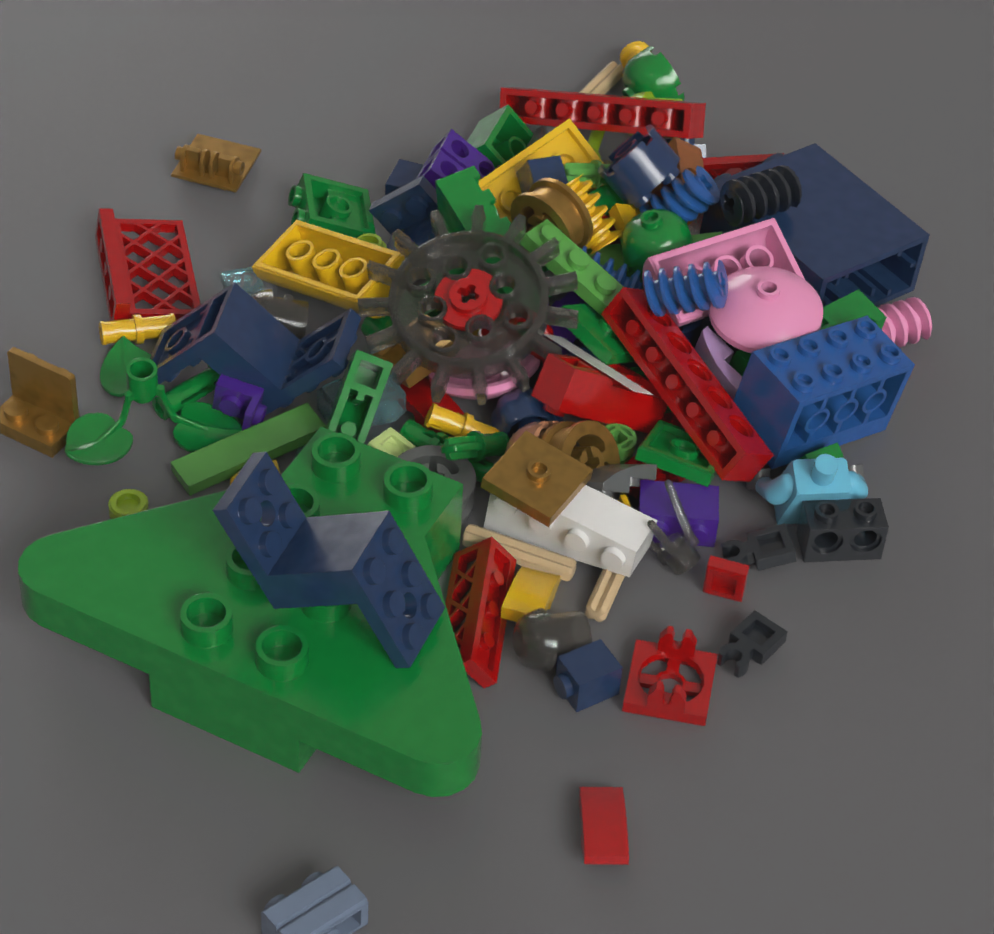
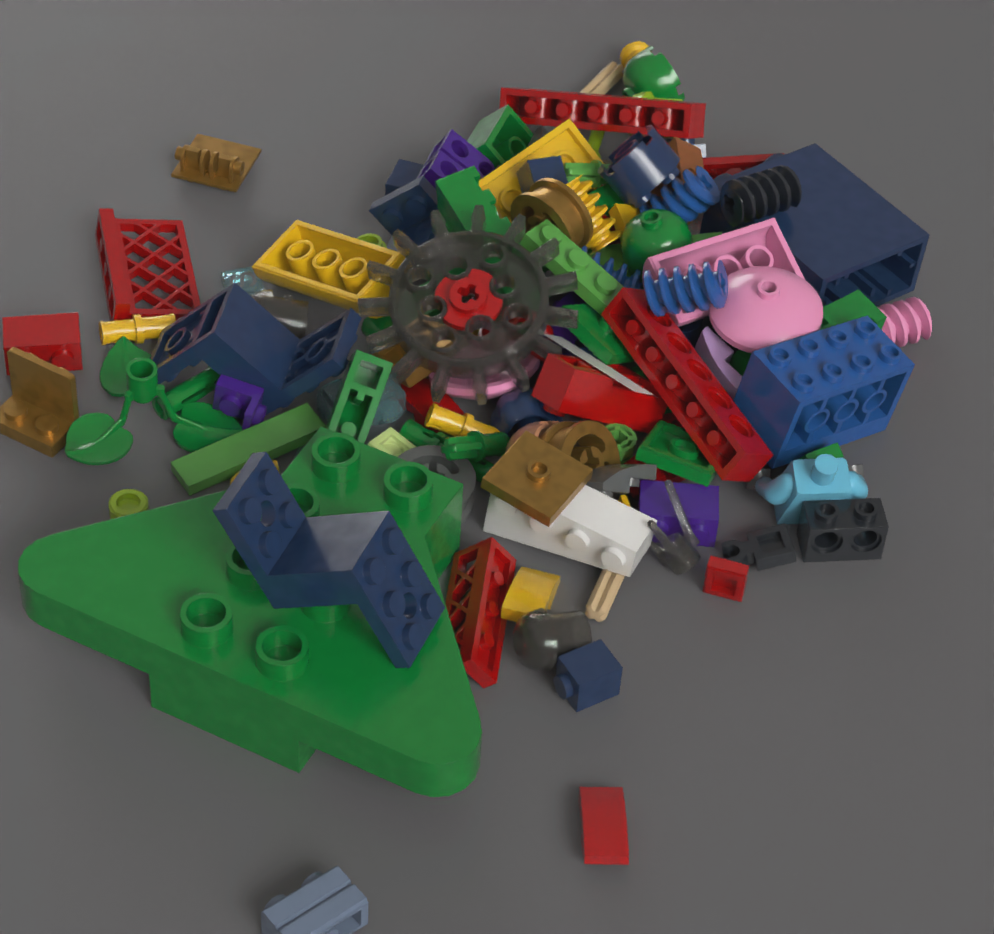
green plate [288,173,376,238] -> none
tan axle [462,524,576,581] -> none
red piece [622,626,718,726] -> none
black plate [717,610,788,678] -> none
none -> red brick [2,312,83,375]

